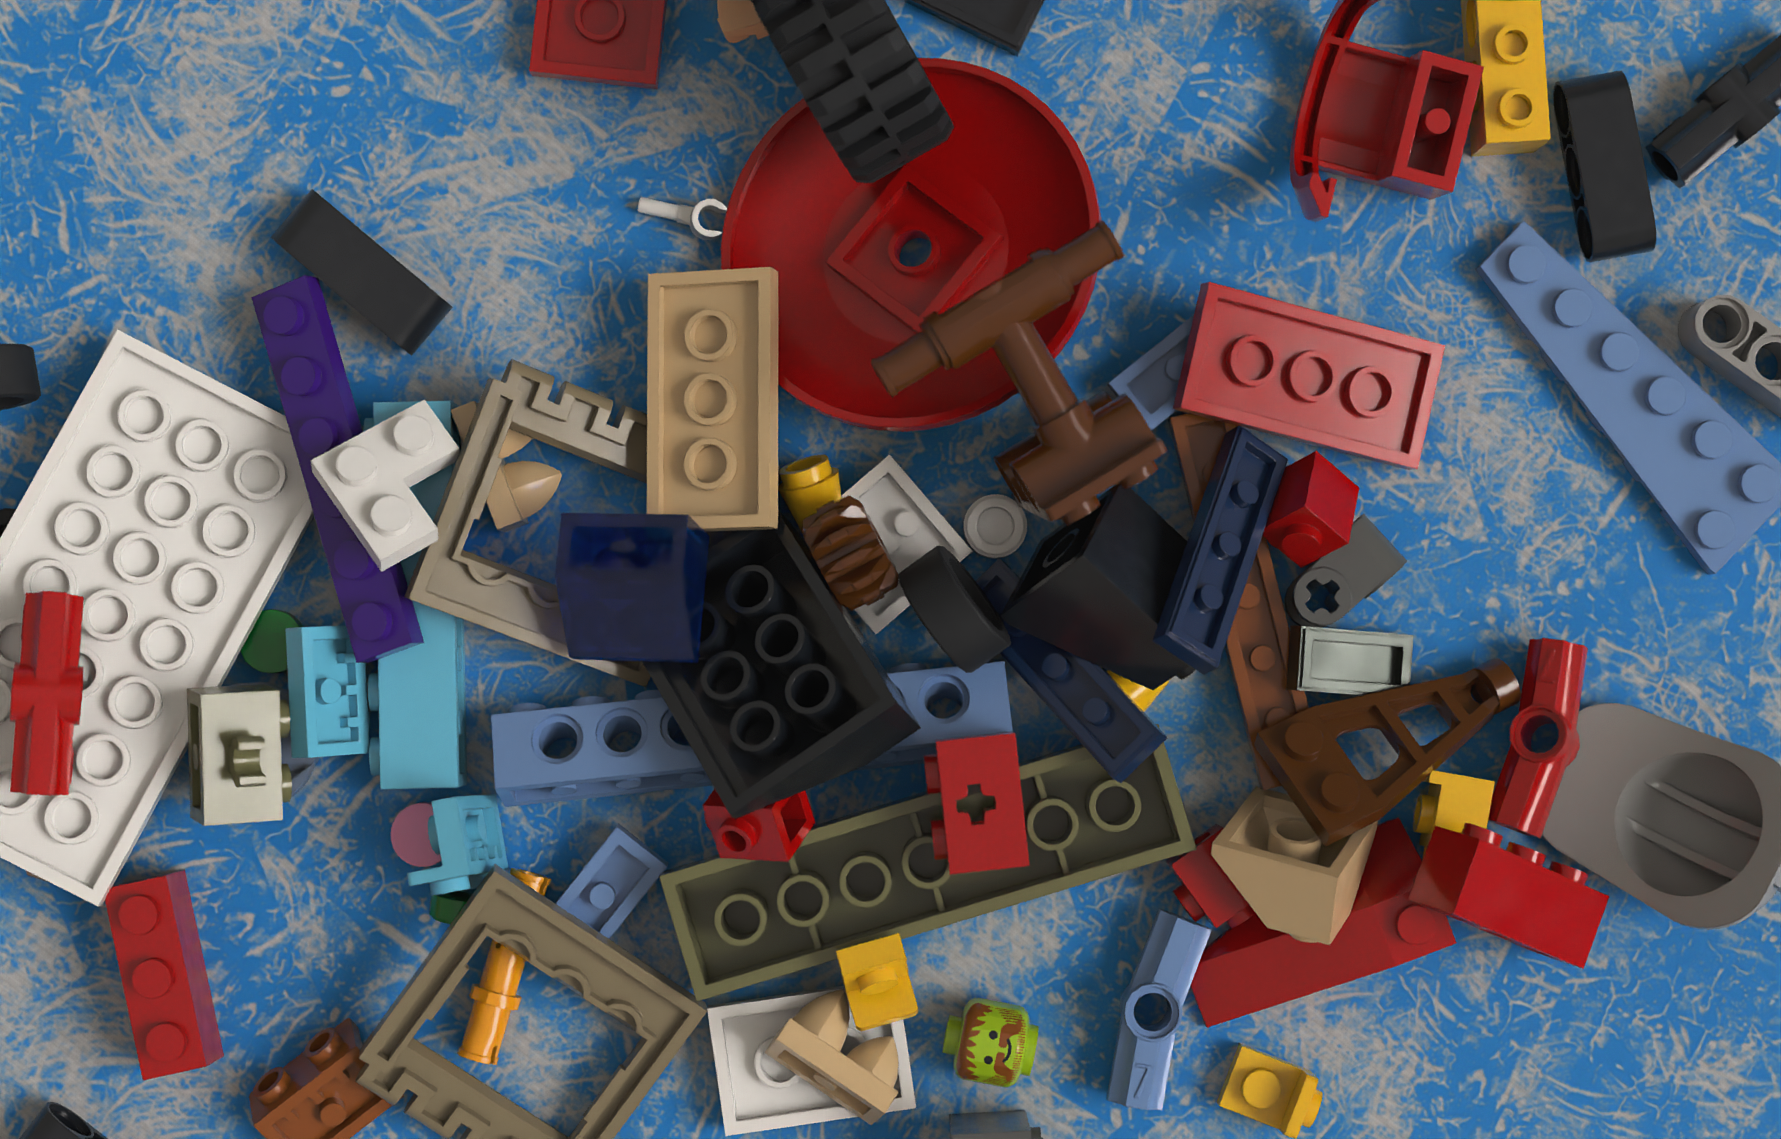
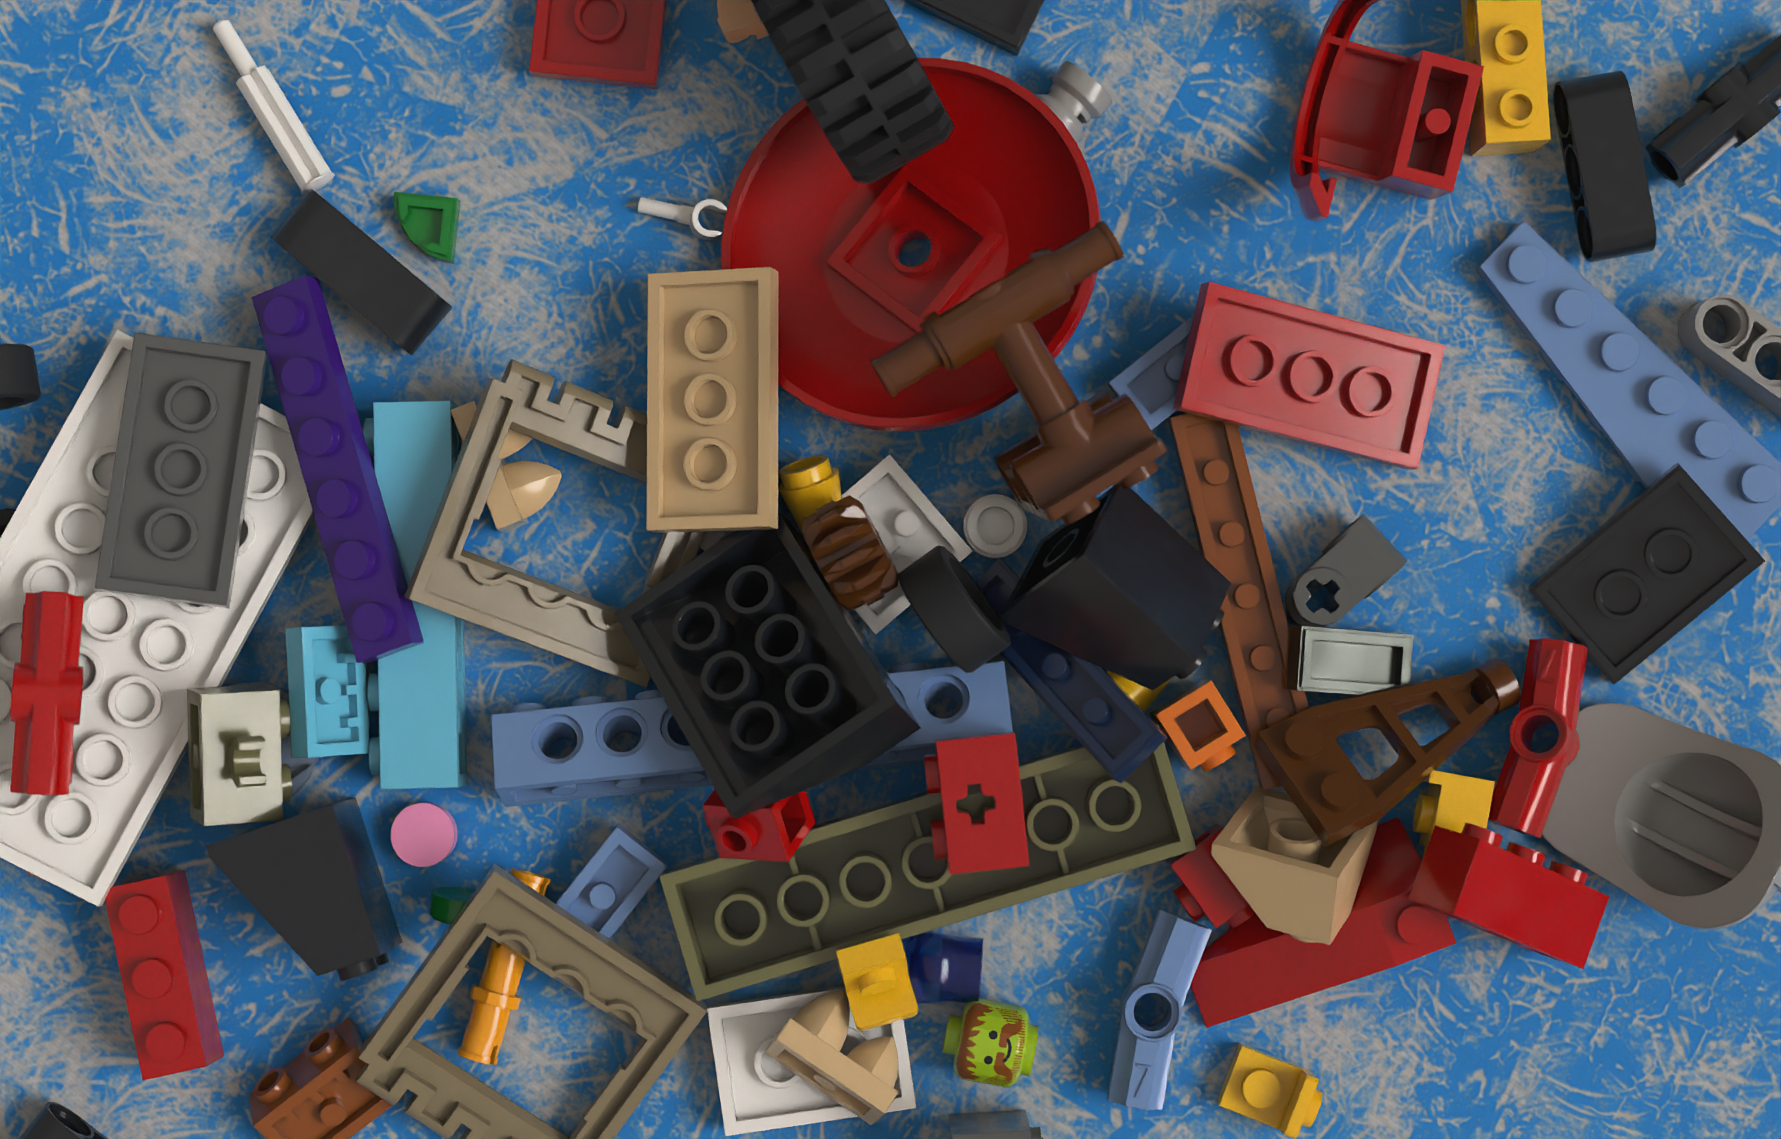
green tile [241,610,303,673] -> none
white plate [311,399,459,572] -> none
medium azure bracket [407,794,509,896] -> none
clear blue slope [555,513,709,663] -> none
dark blue tile [1152,425,1288,675] -> none
red brick [1263,450,1359,568] -> none
none -> dark grey plate [95,333,268,608]
none -> black slope [206,798,403,981]
none -> white axle [213,19,335,194]
none -> green tile [394,192,460,264]
none -> clear blue piece [904,931,984,1004]
none -> light grey wheel [1035,61,1112,143]
none -> orange brick [1150,680,1246,772]
none -> black tile [1528,462,1765,685]

